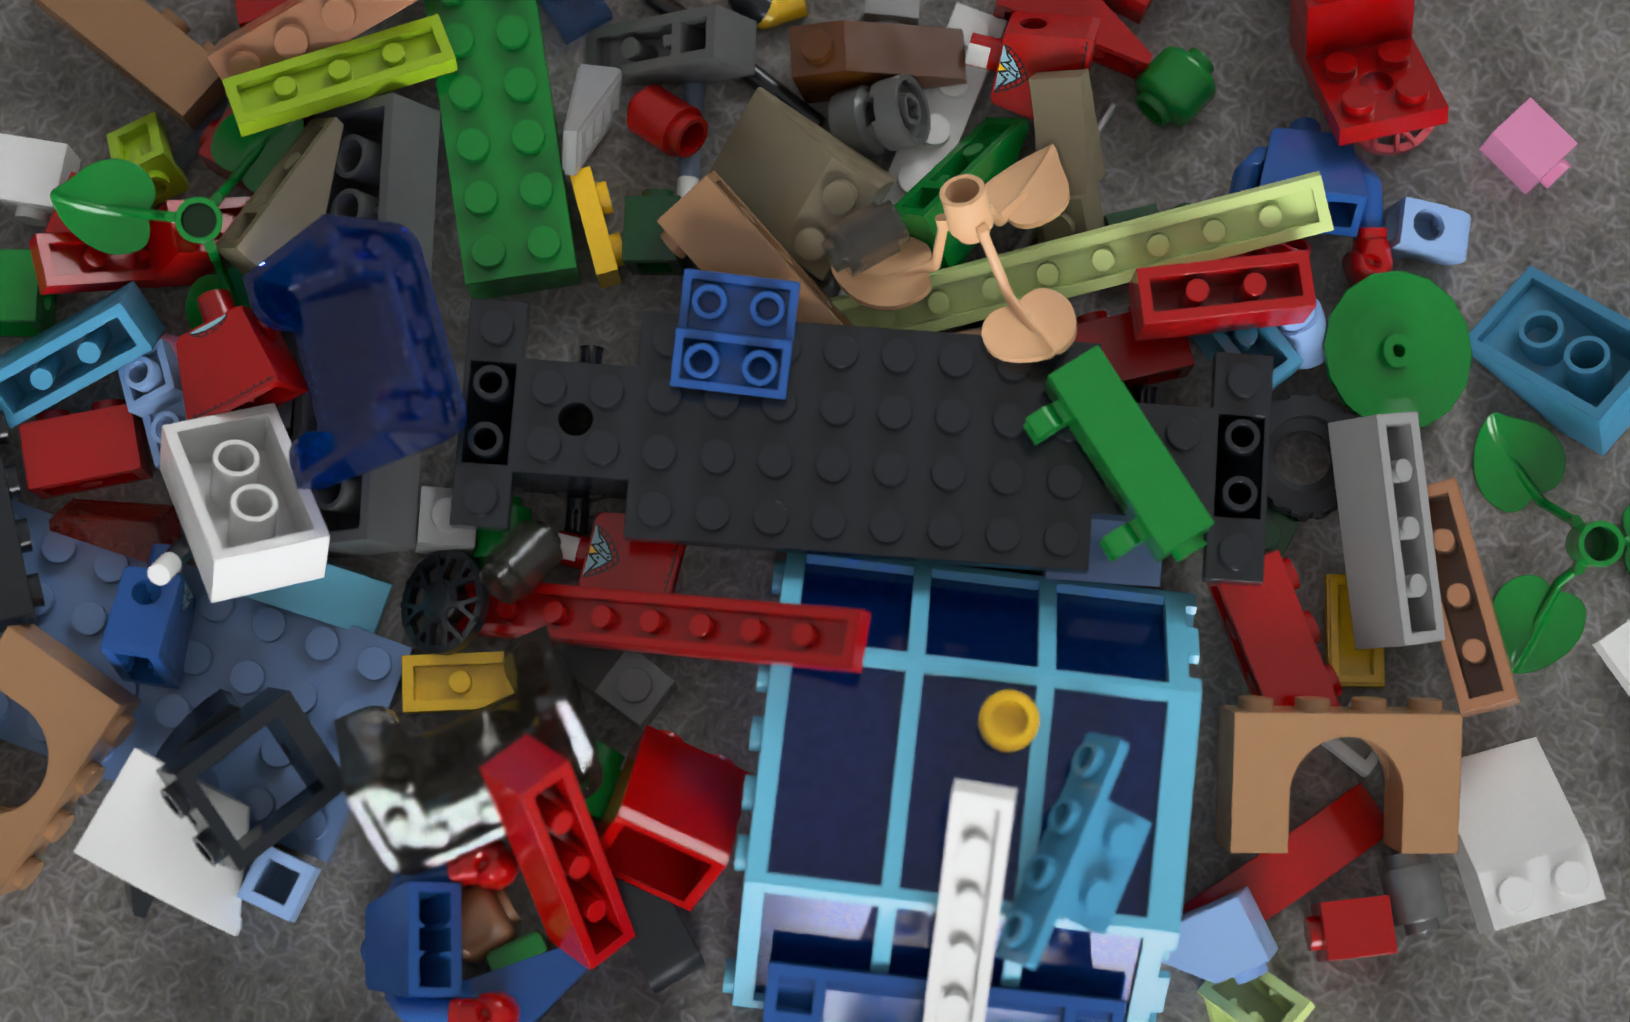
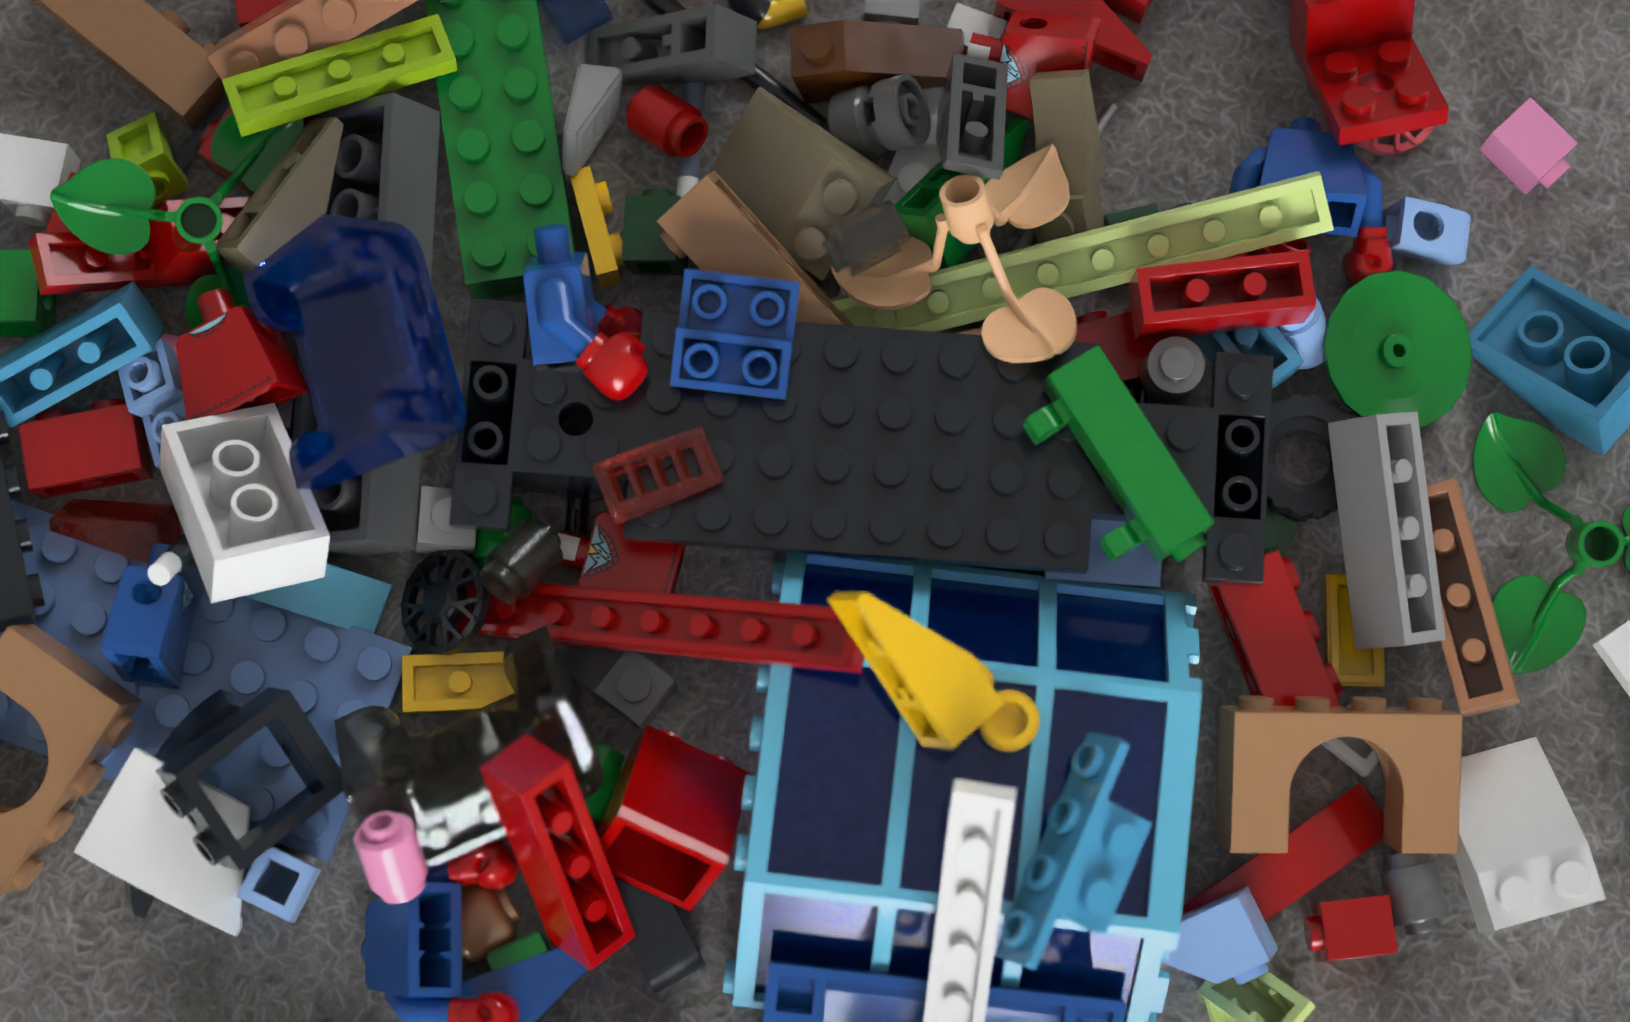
green head [1134,46,1216,128] -> none
none -> bright pink brick [354,811,428,904]
none -> blue torso [523,224,648,400]
none -> clear red slope [592,427,724,525]
none -> yellow slope [827,592,1004,749]
none -> dark grey slope [936,53,1008,180]
none -> flat silver brick [1140,336,1205,402]

